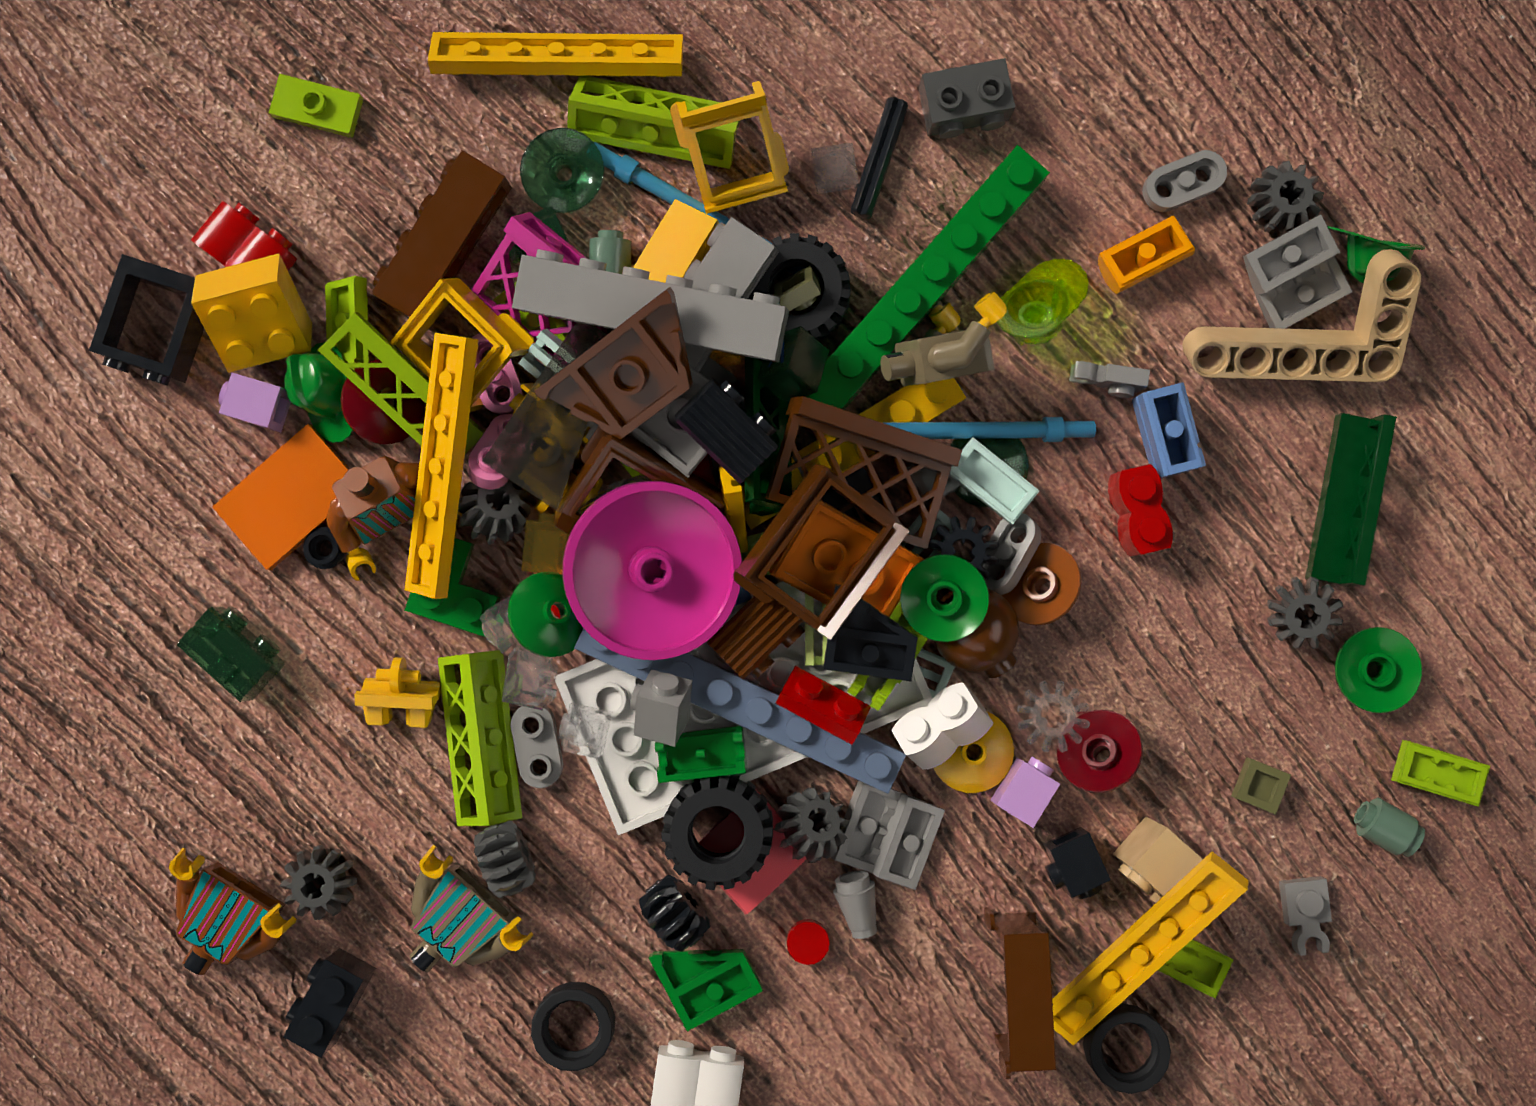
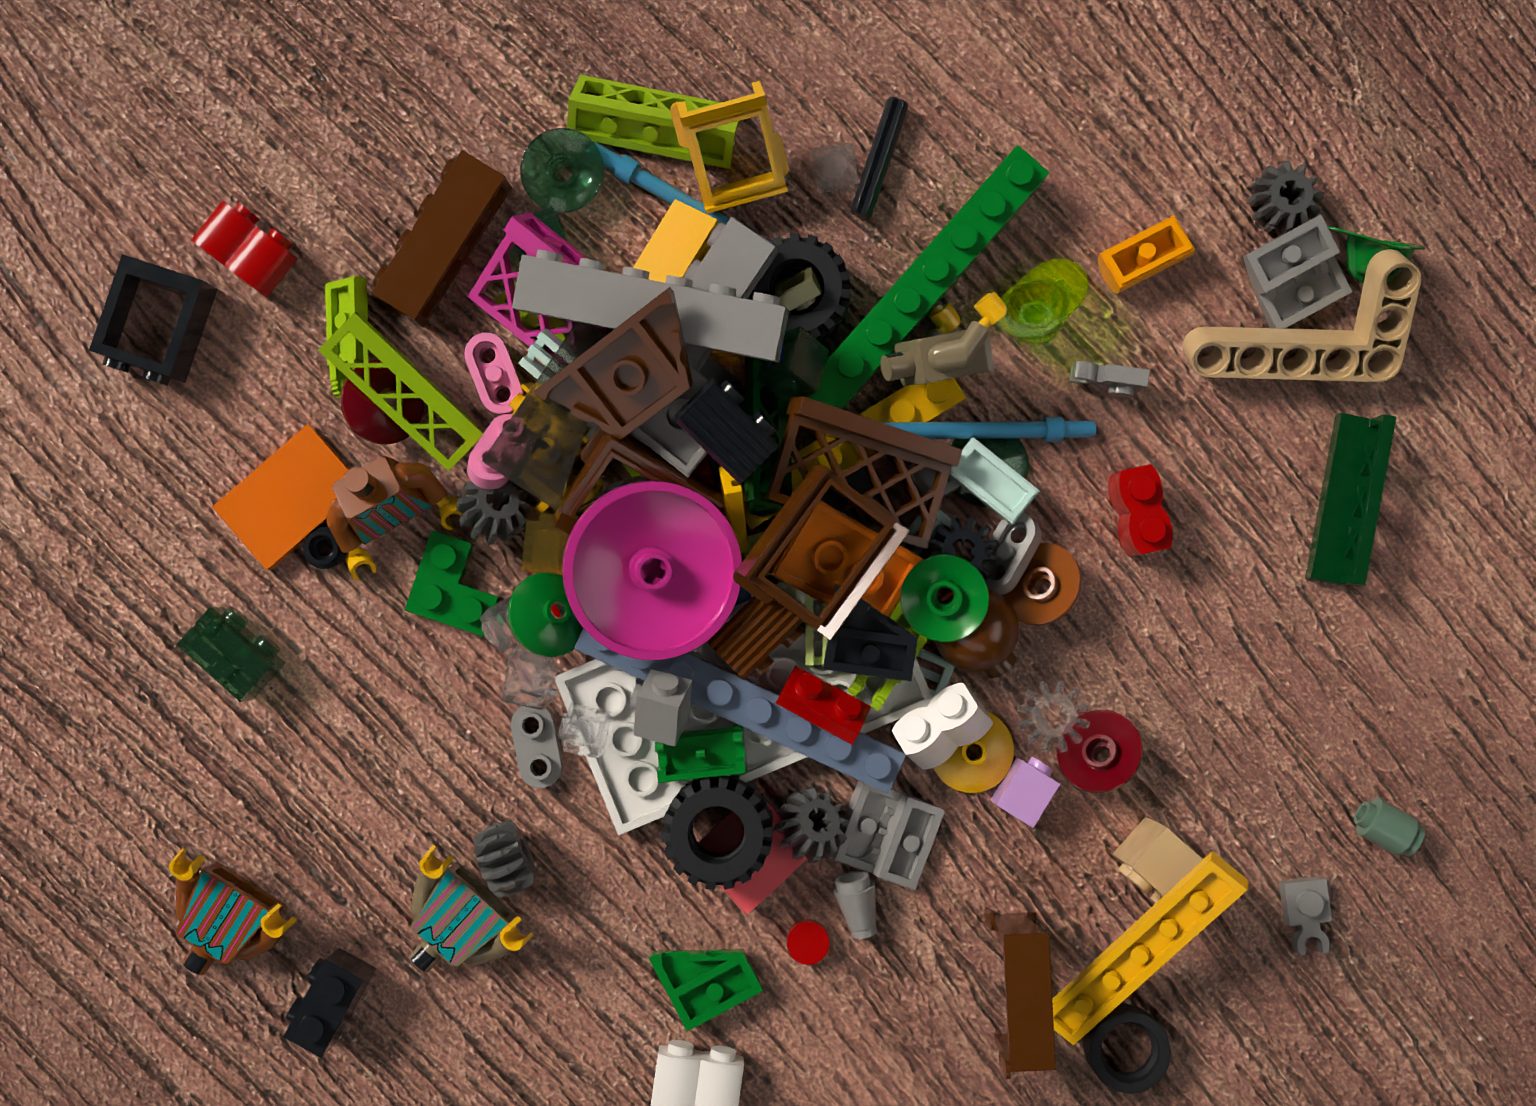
yellow brick [191,253,312,373] -> none
lavender brick [219,372,291,433] -> none
lime plate [269,73,363,138] -> none
dark grey gear [280,845,357,920] -> none
green piece [284,342,353,443] -> none
yellow hips [354,657,442,728] -> none
yellow piece [389,278,535,412] -> none
yellow plate [404,333,479,599] -> none
yellow plate [428,32,684,77] -> none
lime fence [438,649,523,826] -> none
black tyre [531,982,615,1071] -> none
sand green brick [589,230,632,274] -> none
black gear [639,875,711,952] -> none
dark grey brick [918,58,1015,139] -> none
black brick [1042,827,1111,899] -> none
medium blue brick [1131,382,1206,479] -> none
light grey plate [1142,150,1227,212] -> none
lime plate [1158,939,1234,999] -> none
olive plate [1231,757,1291,815] -> none
dark grey gear [1267,576,1343,649] -> none
green dish [1335,627,1422,713] -> none
lime plate [1391,740,1490,807] -> none

